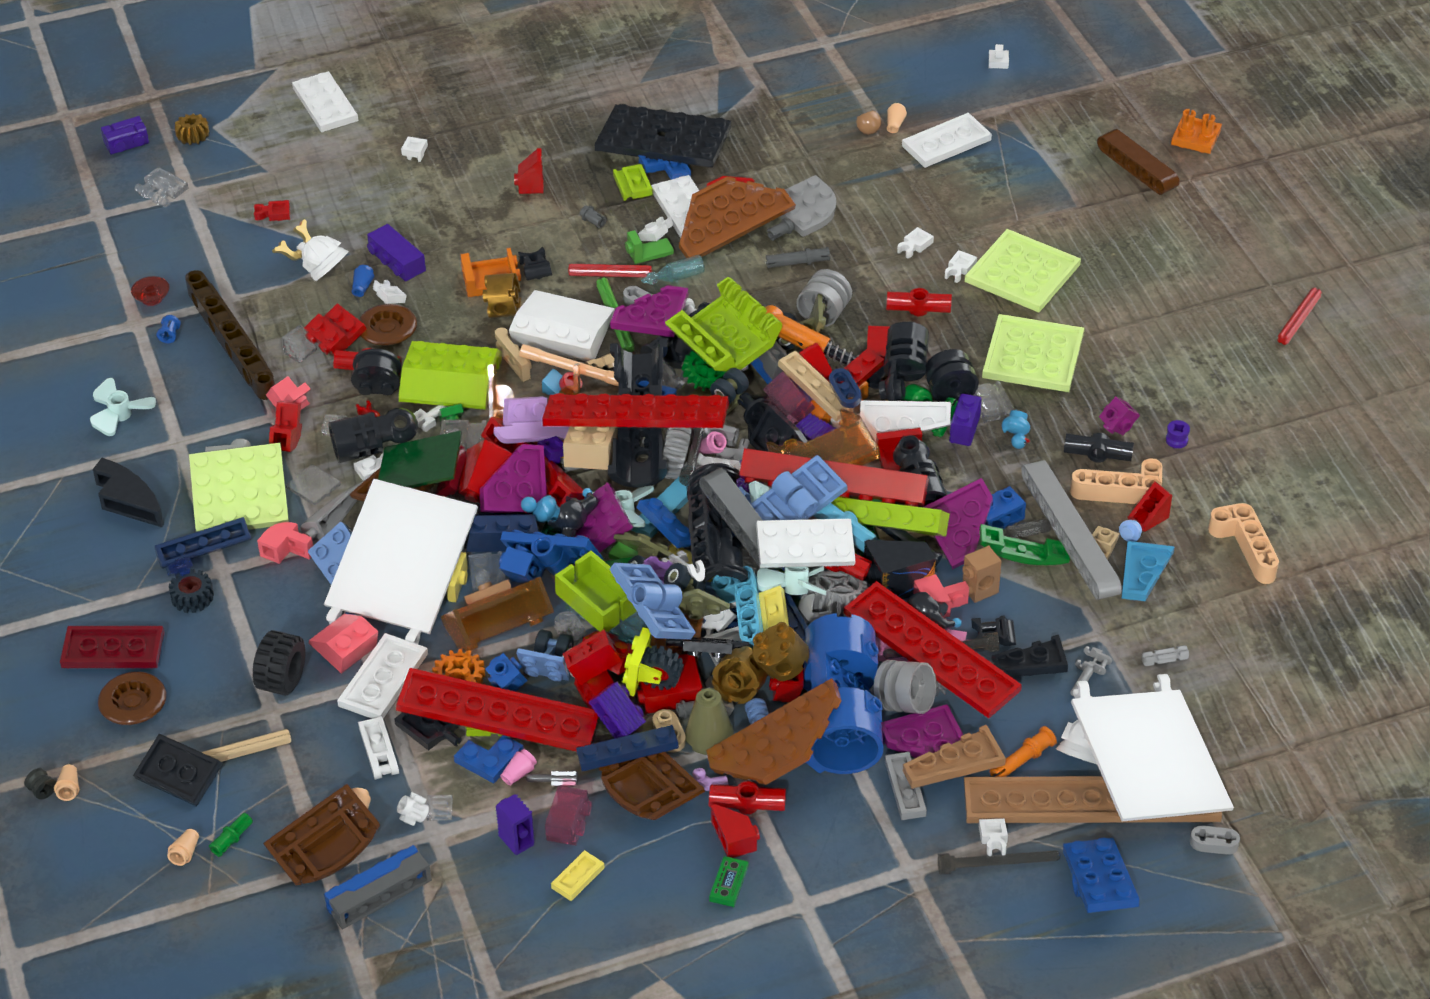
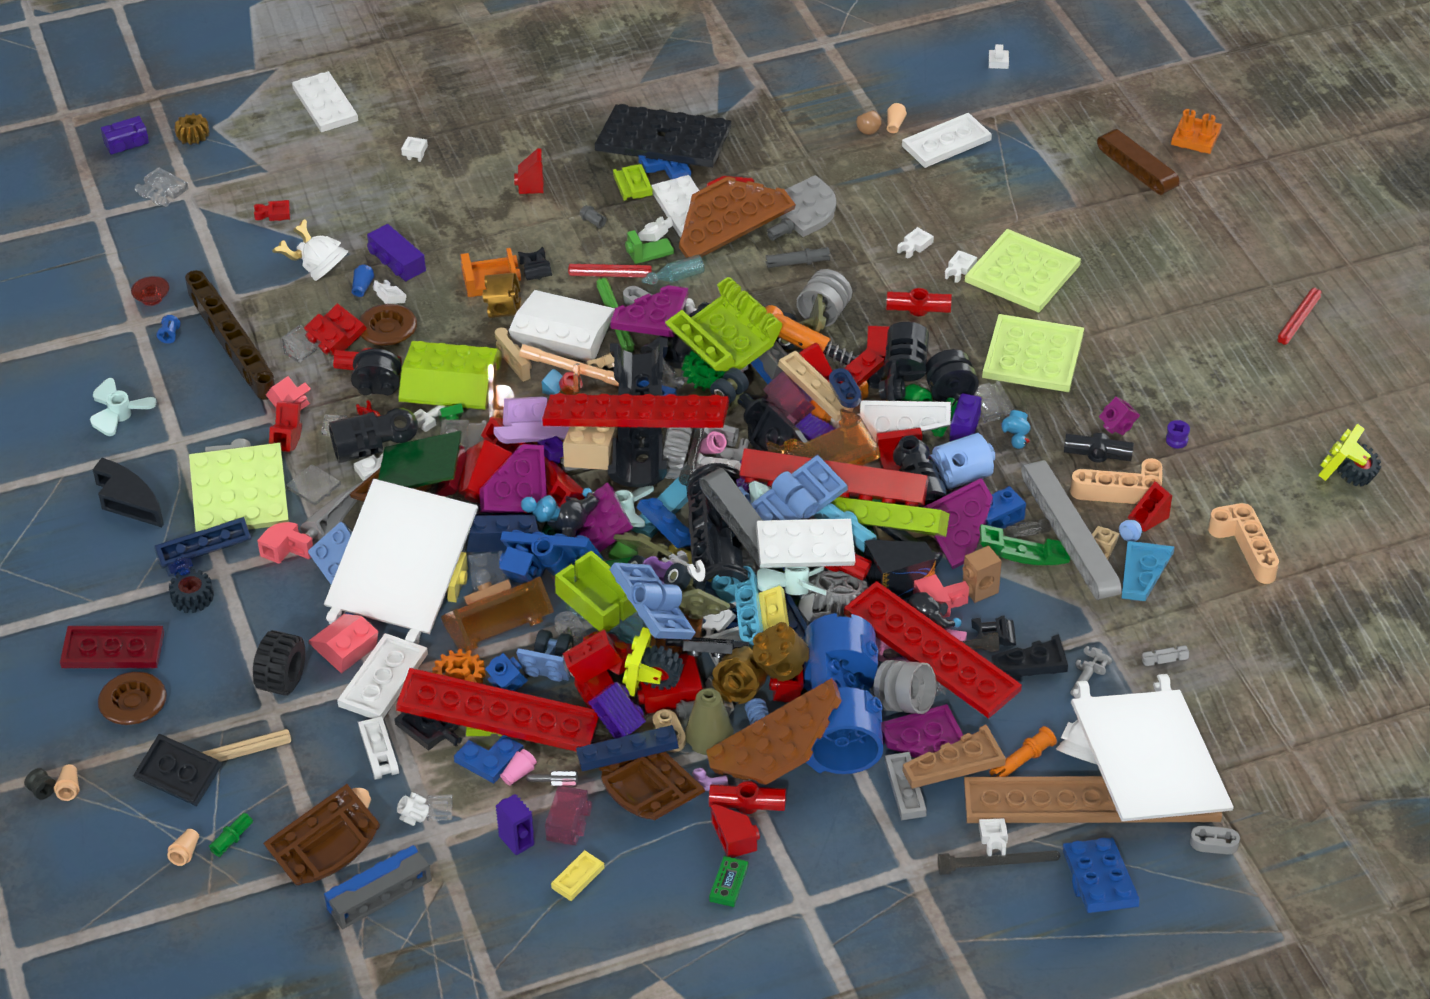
none -> light blue cylinder [928,433,995,490]
none -> plate [1318,424,1381,487]

